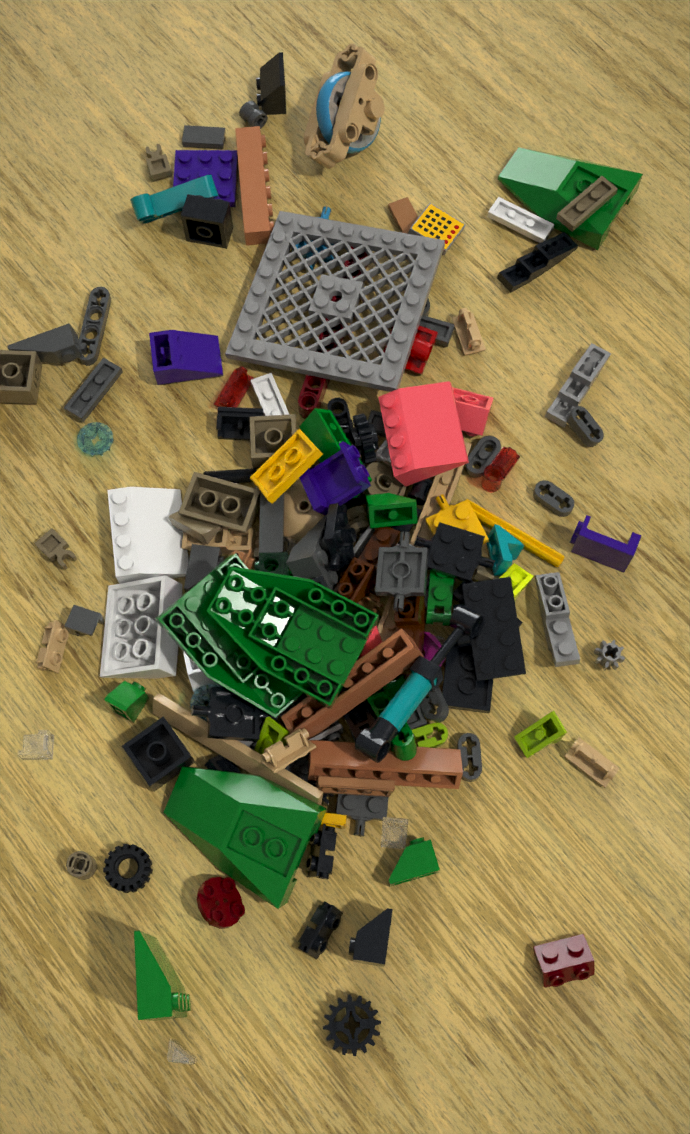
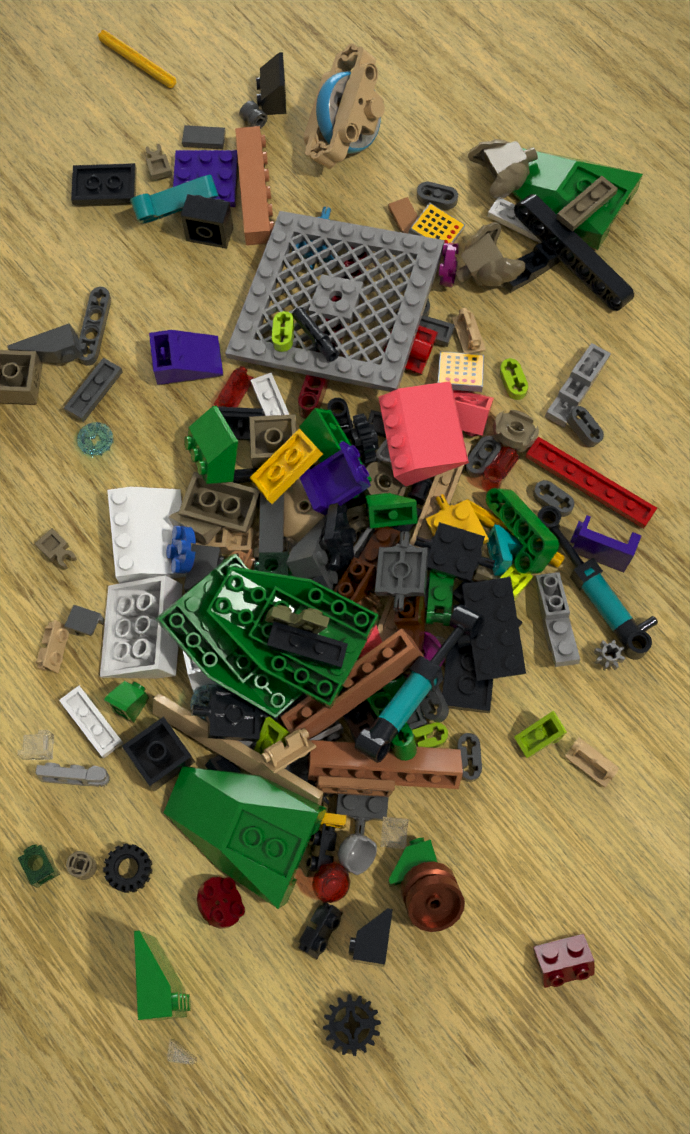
none -> clear green brick [18,844,60,888]
none -> light grey hinge [35,763,110,787]
none -> white plate [59,686,123,758]
none -> black plate [71,163,137,205]
none -> yellow axle [98,30,177,88]
none -> blue plate [166,526,196,574]
none -> green slope [184,406,238,484]
none -> olive plate [265,605,330,634]
none -> black plate [266,621,348,670]
none -> lime beam [272,311,295,352]
none -> black pin [292,307,339,362]
none -> clear red hair [312,861,351,903]
none -> light grey hair [337,833,377,875]
none -> copper wheel [401,861,465,932]
none -> dark grey plate [417,181,458,209]
none -> yellow tile [438,351,484,392]
none -> magenta plate [439,242,459,288]
none -> dark tan torso [455,222,525,286]
none -> dark tan torso [468,139,538,198]
none -> green beam [486,488,559,574]
none -> dark tan plate [492,410,539,452]
none -> lime beam [500,358,528,400]
none -> black beam [514,194,634,311]
none -> red plate [525,436,657,529]
none -> black piece [537,506,658,660]

